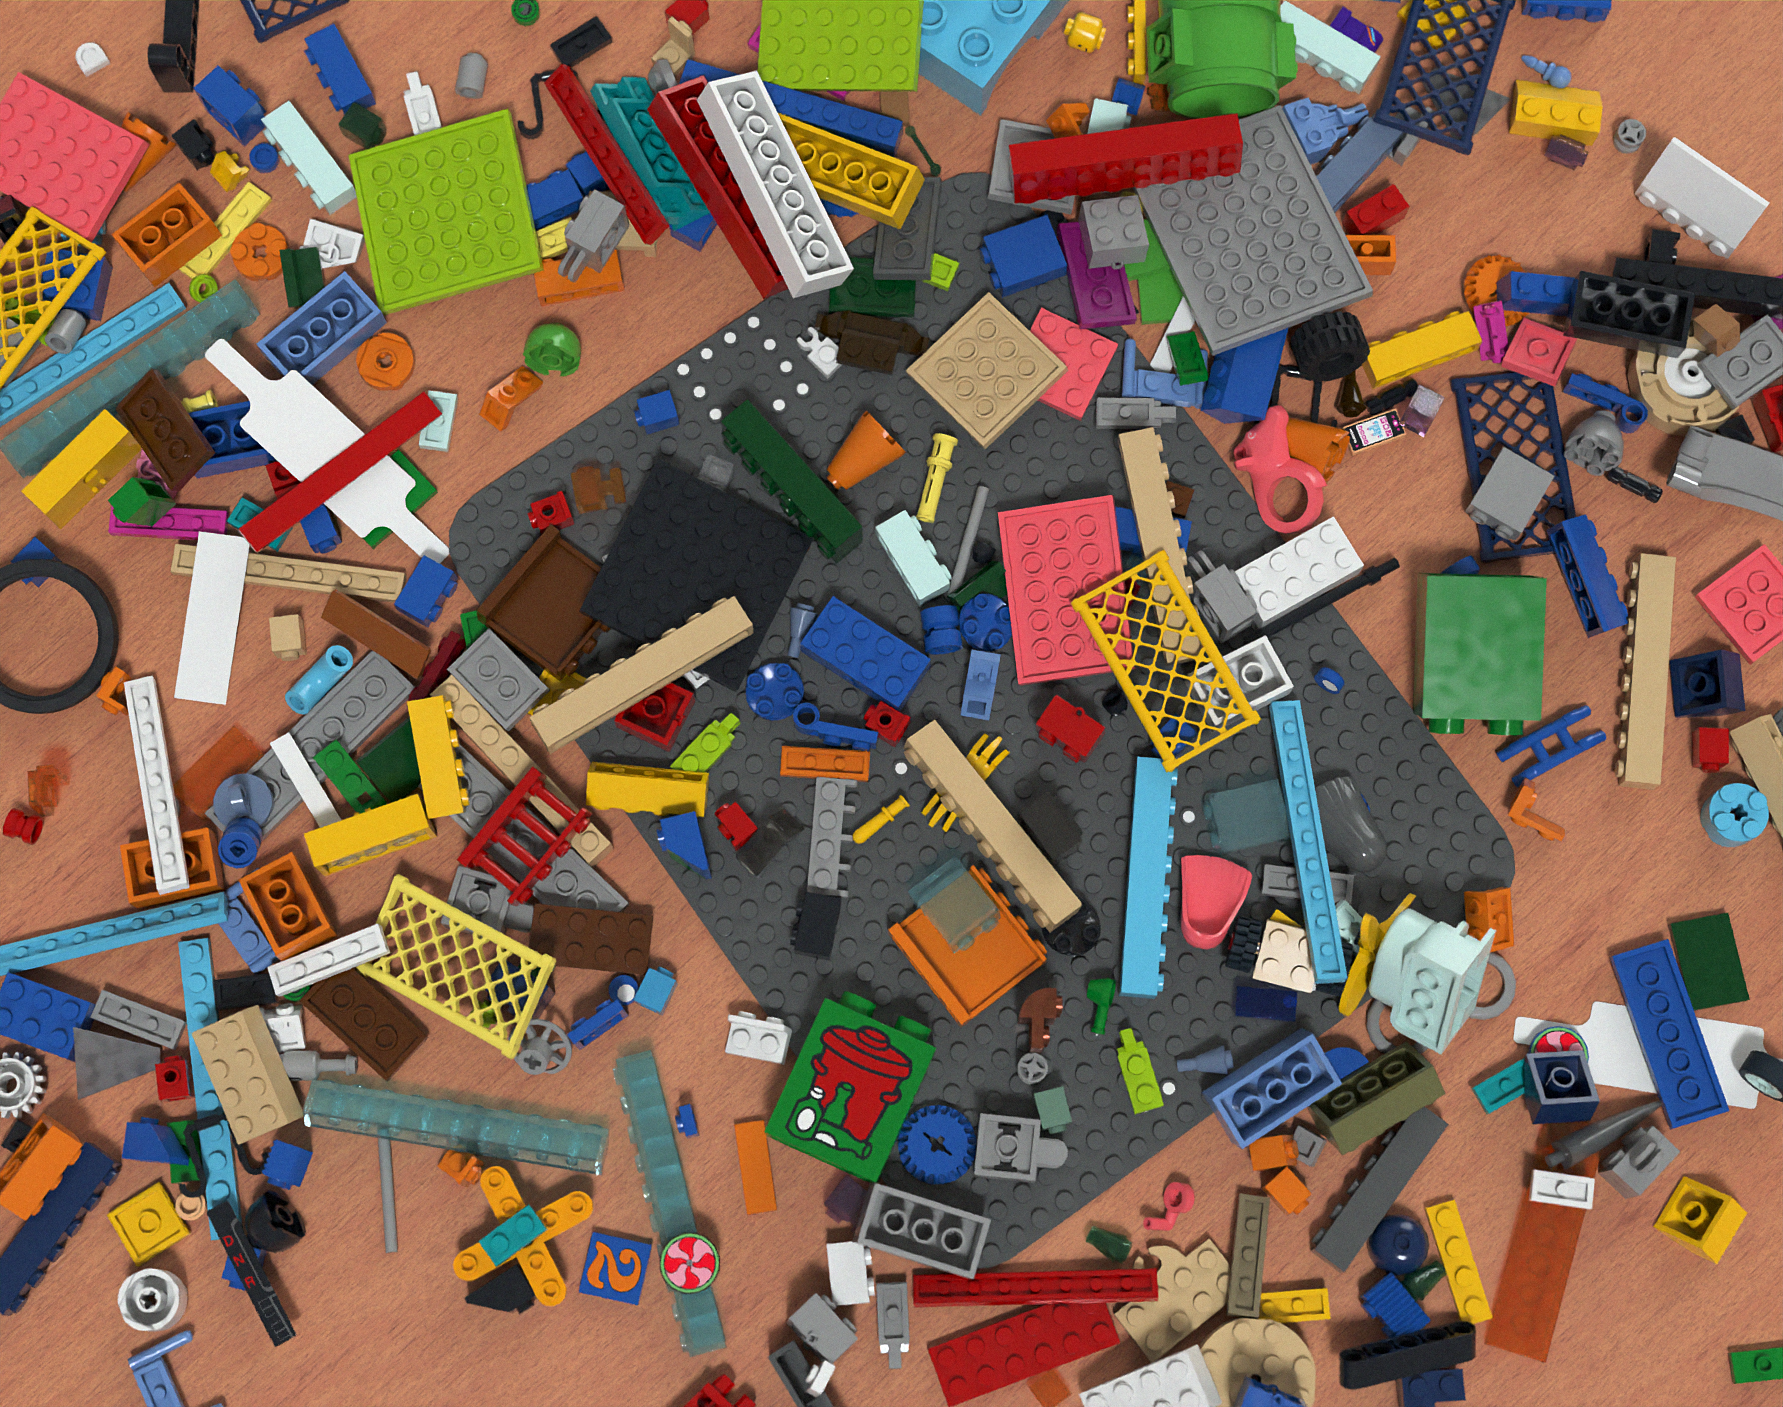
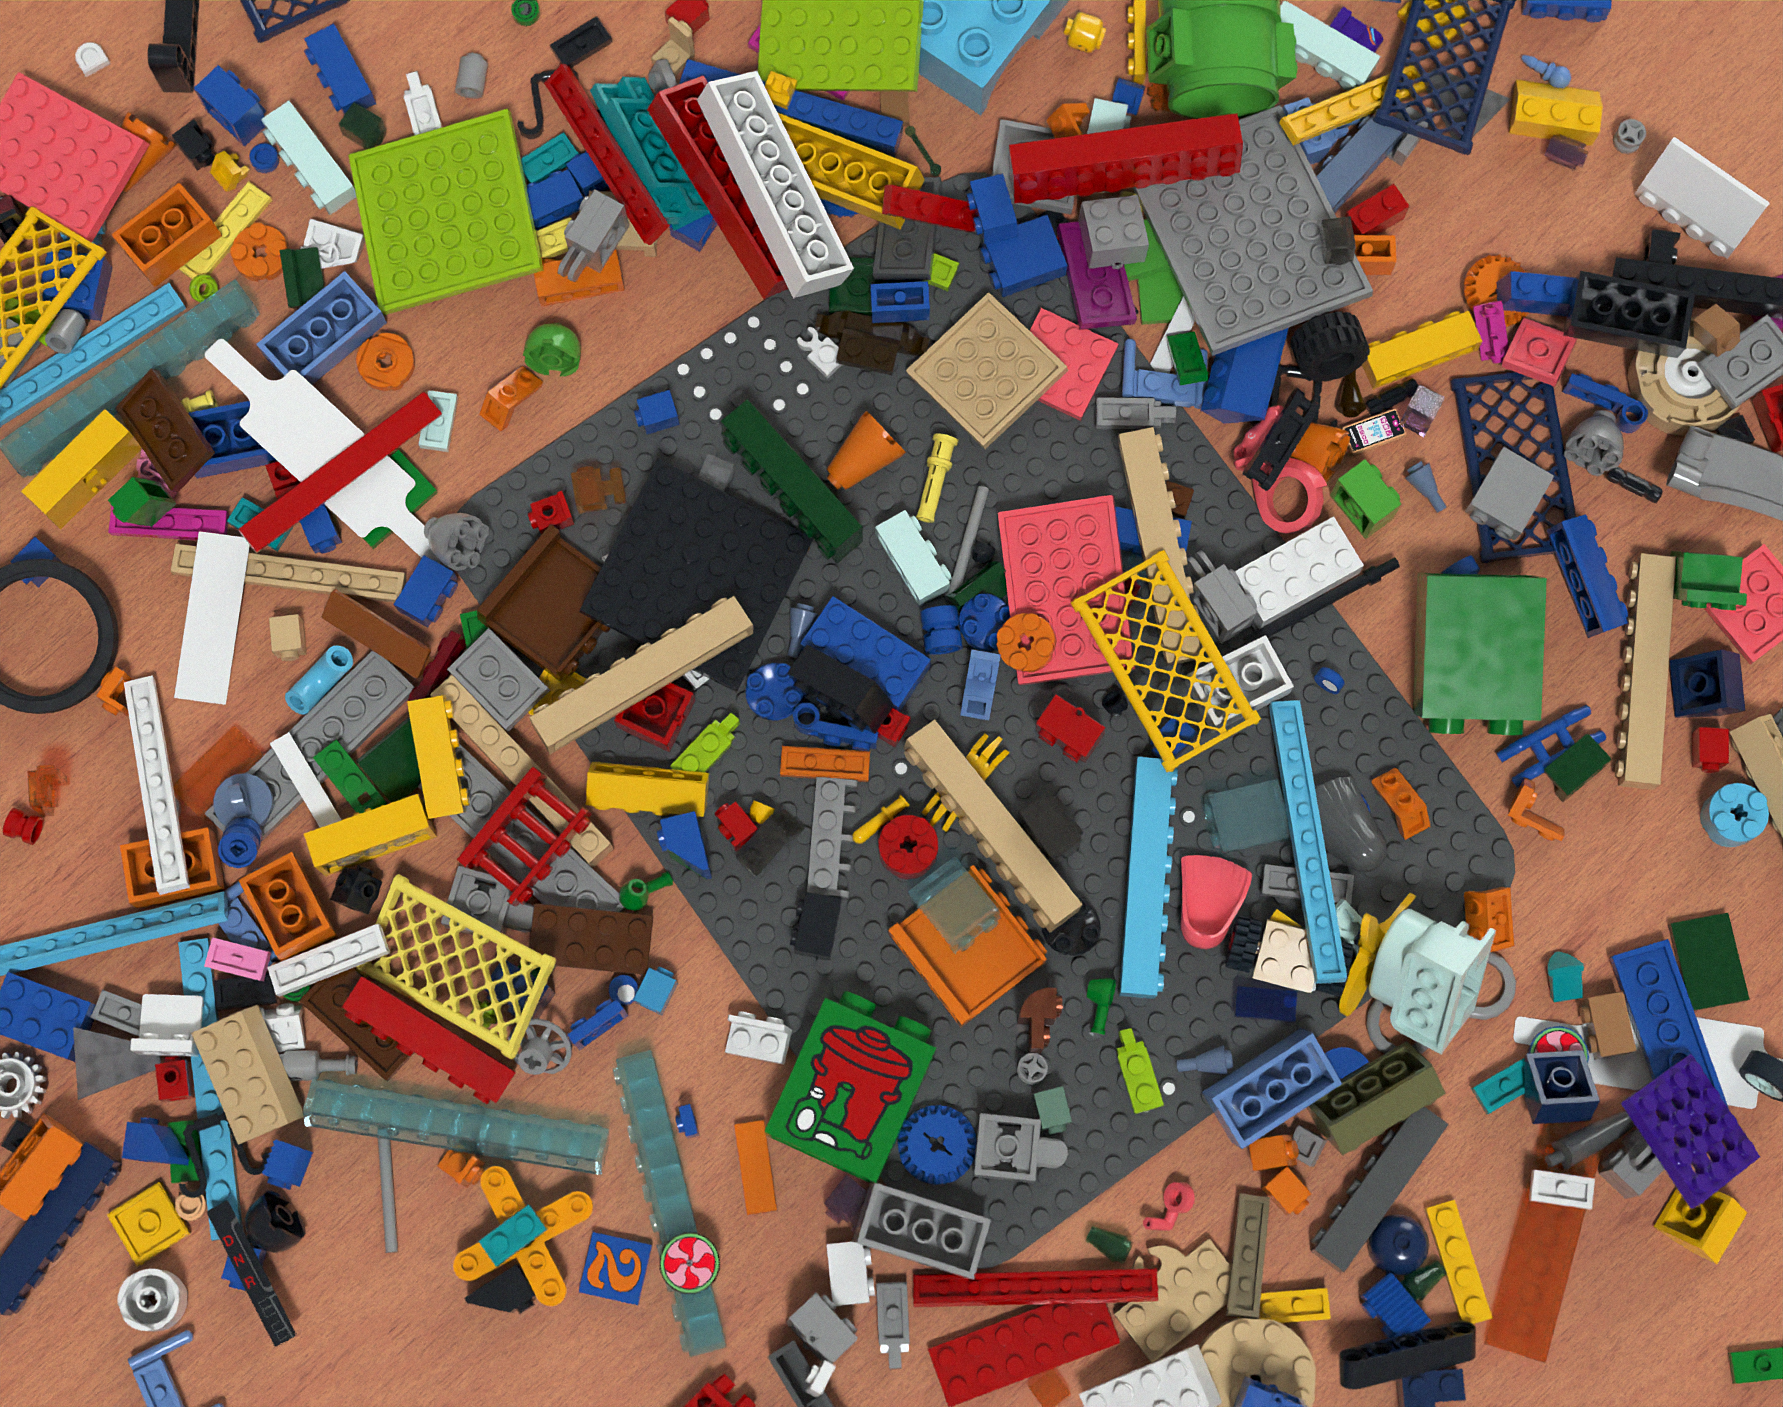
none -> white bracket [130,994,204,1057]
none -> bright pink plate [204,937,272,981]
none -> black brick [330,865,382,915]
none -> red brick [342,976,516,1105]
none -> light grey piece [424,513,489,571]
none -> teal plate [521,132,579,183]
none -> green bar [619,872,673,911]
none -> yellow hinge [749,800,775,824]
none -> yellow tile [765,71,798,109]
none -> black brick [787,645,894,734]
none -> blue brick [870,281,930,323]
none -> red brick [879,815,938,879]
none -> red plate [882,185,976,232]
none -> blue brick [966,174,1018,244]
none -> orange plate [997,613,1057,673]
none -> black plate [1243,388,1320,491]
none -> yellow tile [1279,65,1428,146]
none -> clear smoke brick [1319,217,1356,265]
none -> bright green brick [1330,459,1402,540]
none -> orange bracket [1372,768,1431,840]
none -> sand blue cone [1405,461,1447,513]
none -> dark green panel [1544,734,1611,802]
none -> teal tile [1548,951,1584,1002]
none -> medium nougat brick [1579,992,1636,1060]
none -> dark purple piece [1621,1054,1760,1209]
none -> green bracket [1670,551,1747,610]

